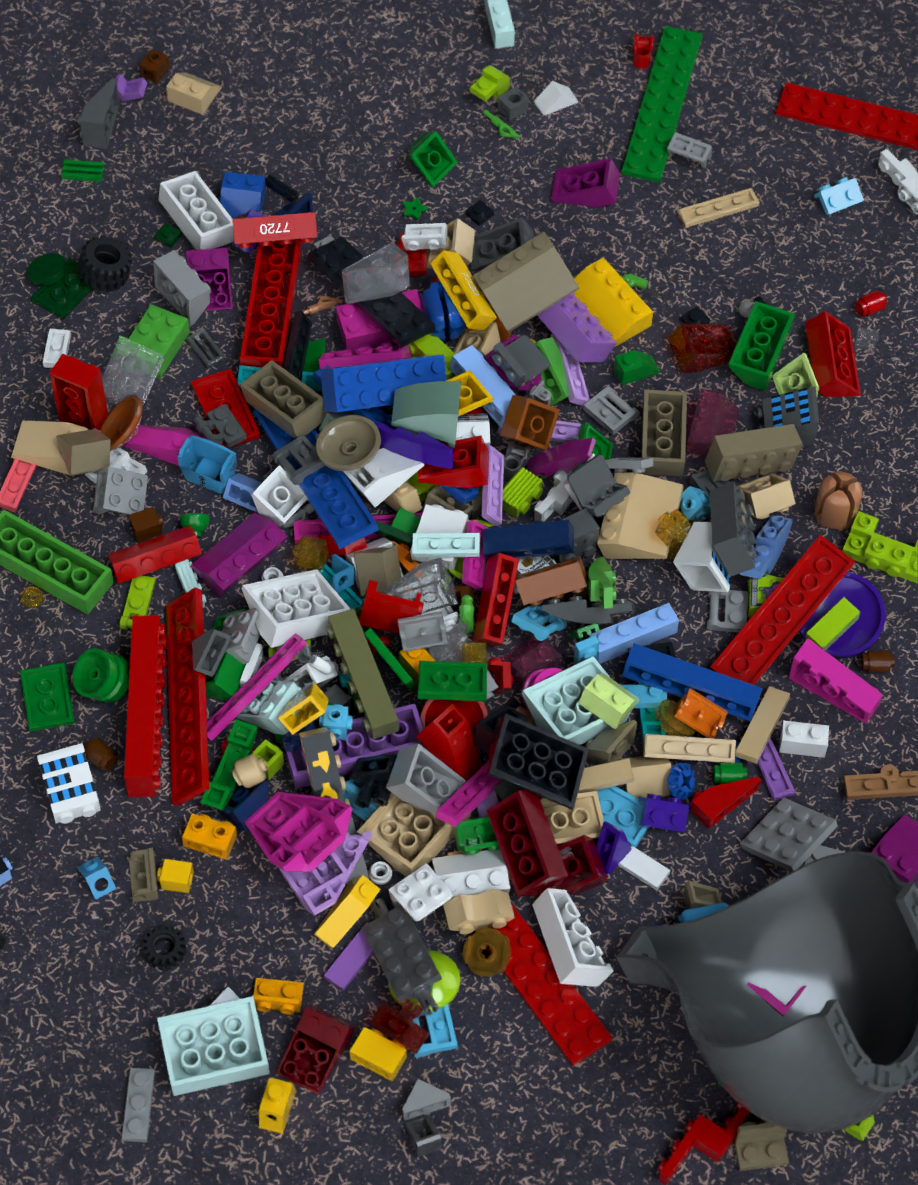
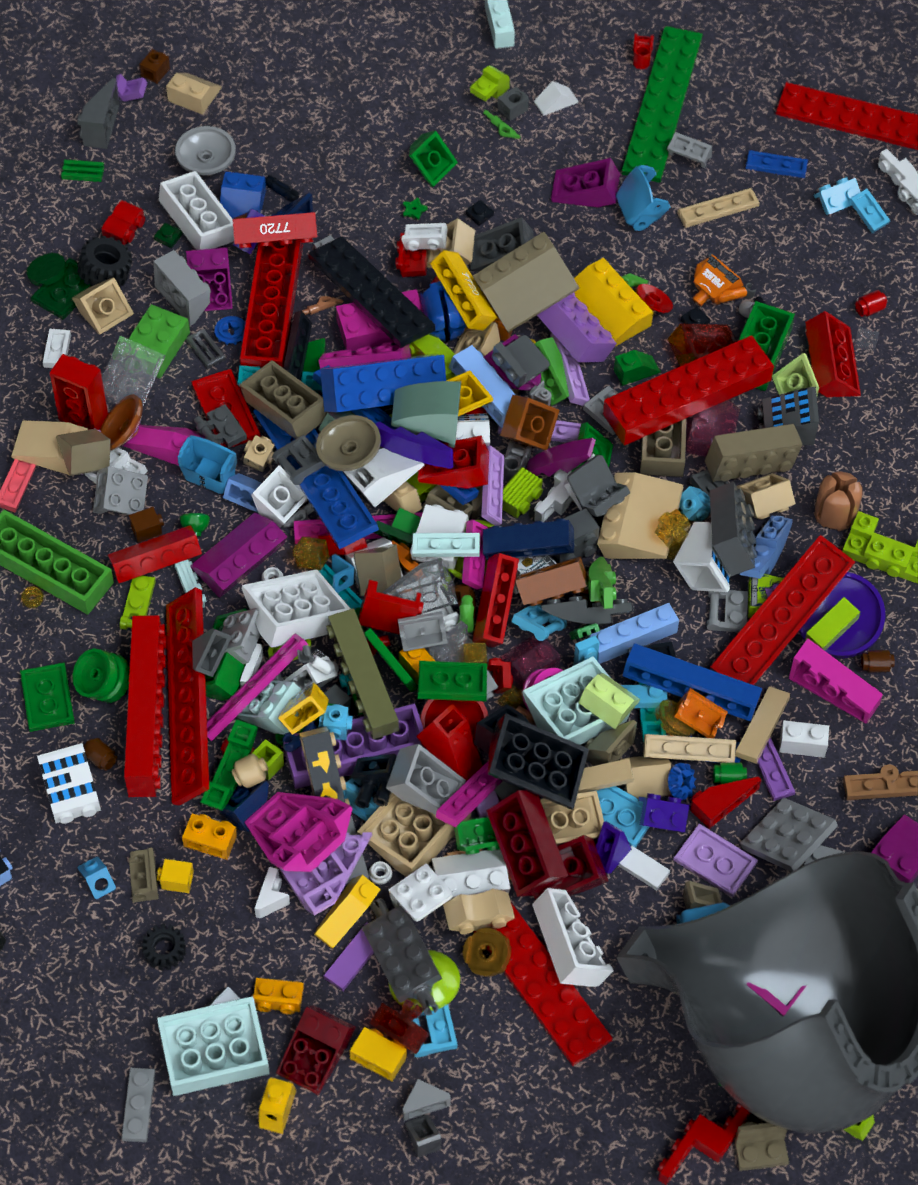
clear slope [342,242,410,304] -> none
light grey plate [605,457,653,473] -> none
none -> tan slope [72,278,134,335]
none -> red brick [101,200,145,245]
none -> light grey dish [175,126,236,175]
none -> blue gear [214,316,246,346]
none -> tan brick [243,435,275,472]
none -> white slope [255,867,290,918]
none -> clear yellow plate [498,685,525,709]
none -> red brick [603,335,774,446]
none -> dark azure piece [616,165,671,231]
none -> red dish [636,284,673,313]
none -> lavender tile [674,824,758,898]
none -> orange torso [692,253,757,307]
none -> blue tile [746,150,808,178]
none -> medium azure plate [849,189,890,233]

